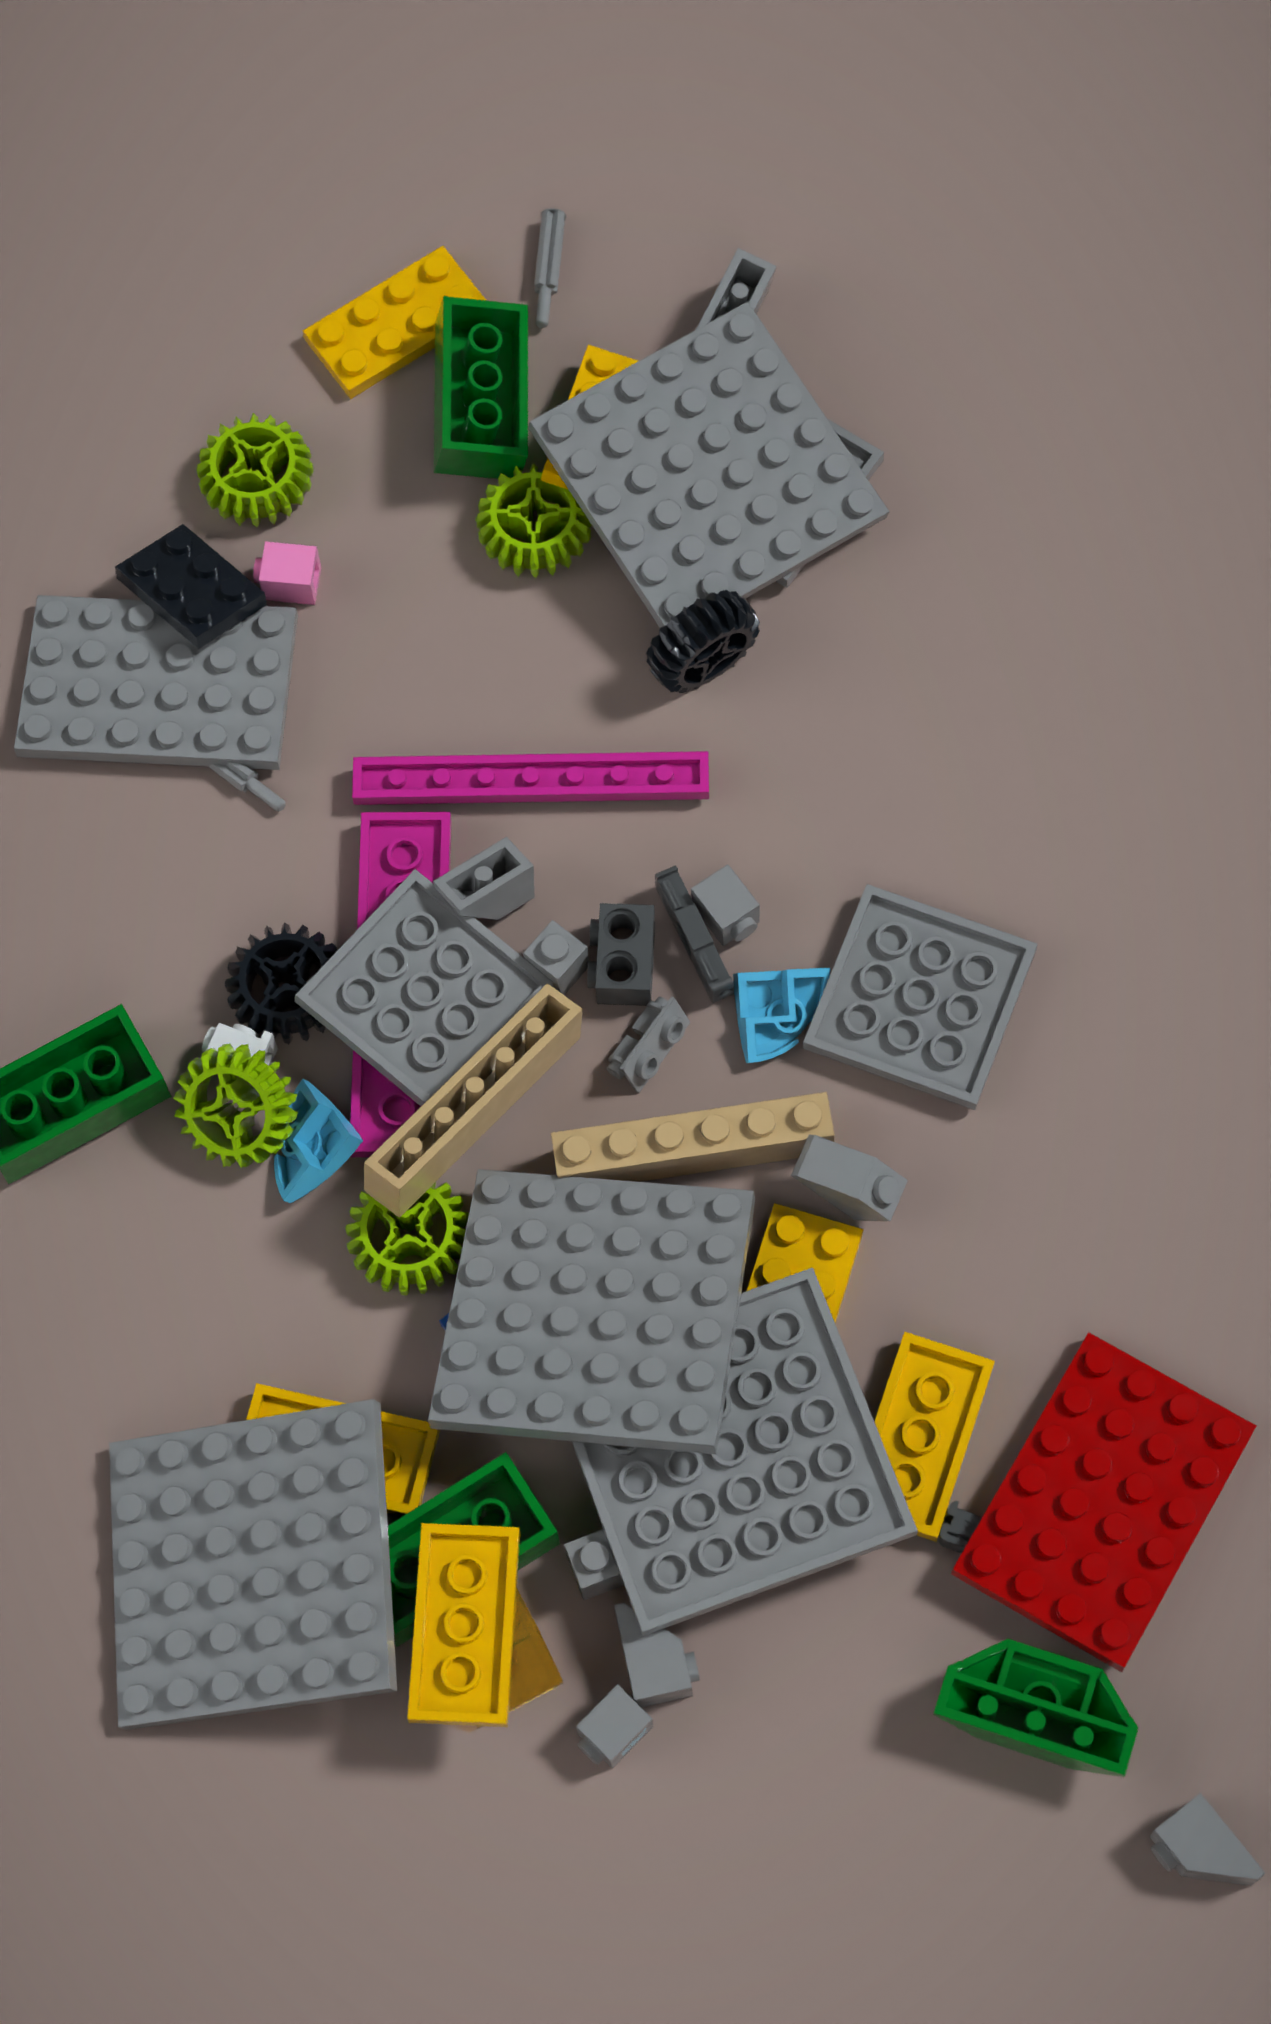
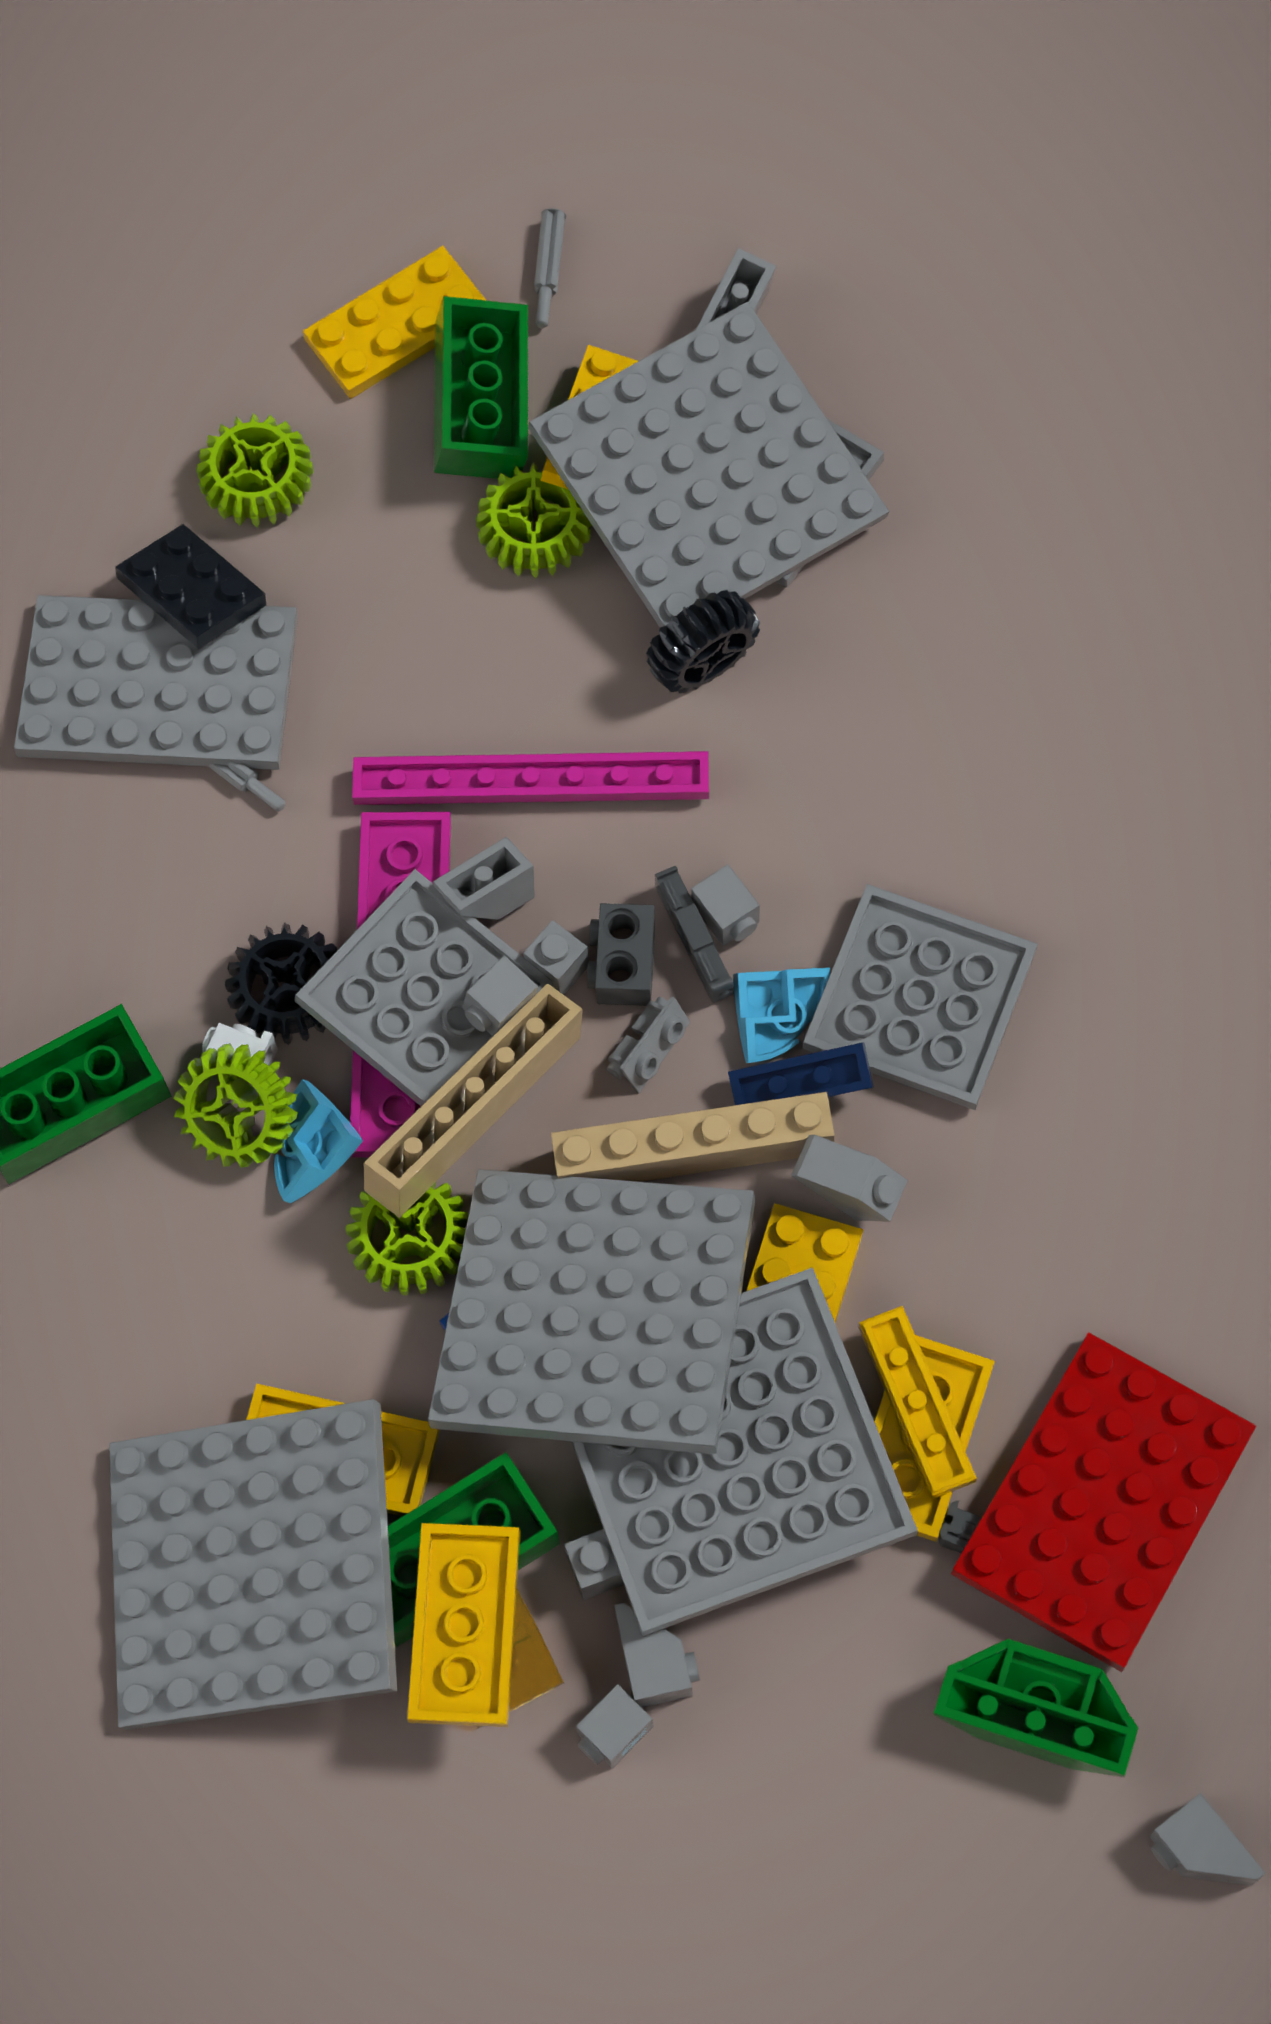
bright pink brick [253,541,321,605] -> none
none -> light grey brick [462,955,538,1036]
none -> dark blue plate [728,1042,874,1105]
none -> yellow tile [858,1306,977,1499]

